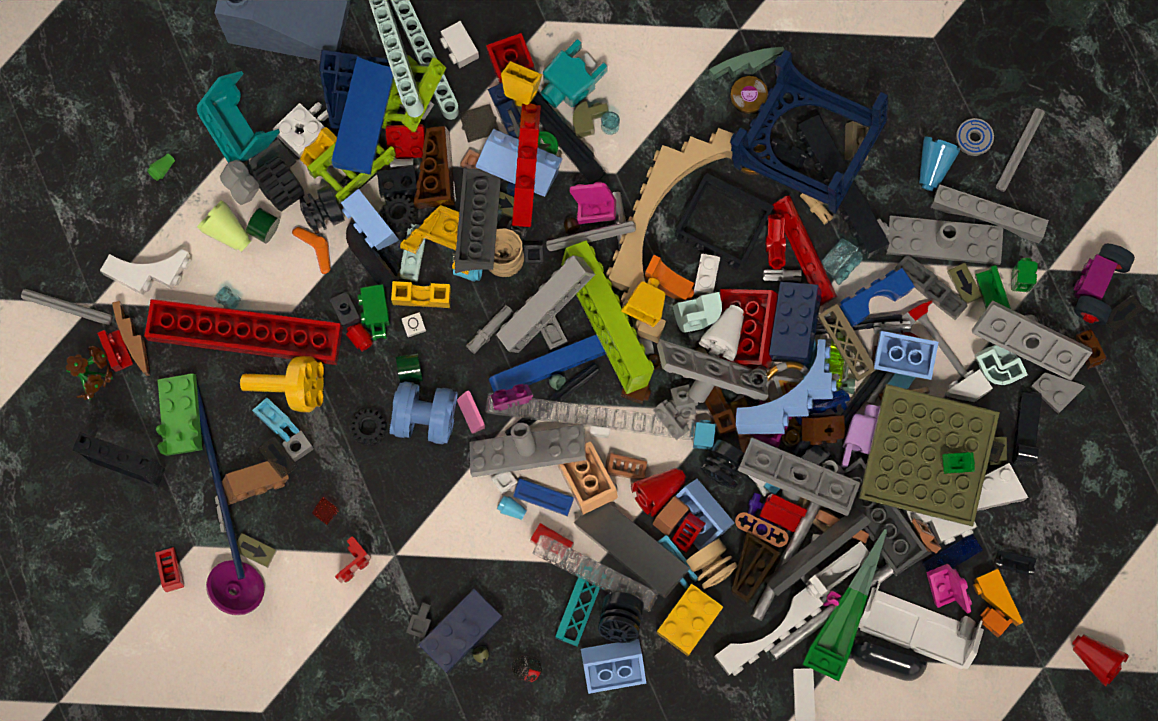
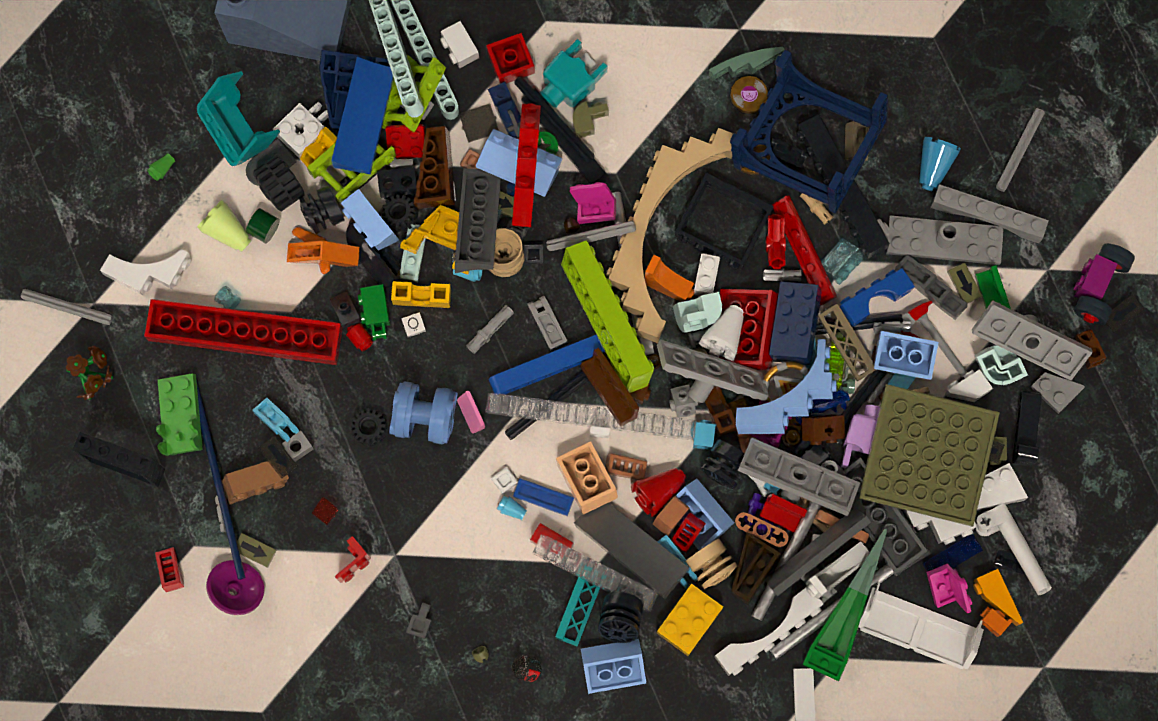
red bracket [98,330,133,372] -> none
medium nougat slope [112,301,150,376] -> none
light grey brick [220,159,259,205] -> none
yellow piece [240,356,324,412] -> none
dark green piece [396,353,423,383] -> none
dark blue brick [419,589,503,674] -> none
light grey plate [470,423,586,477] -> none
magenta hinge [490,384,533,411] -> none
light grey brick [496,256,595,353] -> none
yellow torso [501,61,542,107] -> none
sand green hinge [549,373,566,390] -> none
clear light blue wheel [601,112,620,135] -> none
yellow torso [621,278,665,327] -> none
light grey hinge [653,400,690,441] -> none
dark grey cone [749,366,768,387] -> none
dark pink hand [823,591,841,607] -> none
black brick [851,640,928,681] -> none
nougat slope [912,518,941,553] -> none
green bracket [942,452,975,474] -> none
light grey tile [956,118,994,156] -> none
light grey slope [957,616,976,640] -> none
green brick [1011,258,1038,293] -> none
red cone [1072,634,1129,687] -> none
none -> orange arch [287,241,359,267]
none -> reddish brown fence [580,348,639,427]
none -> white axle [976,504,1052,595]

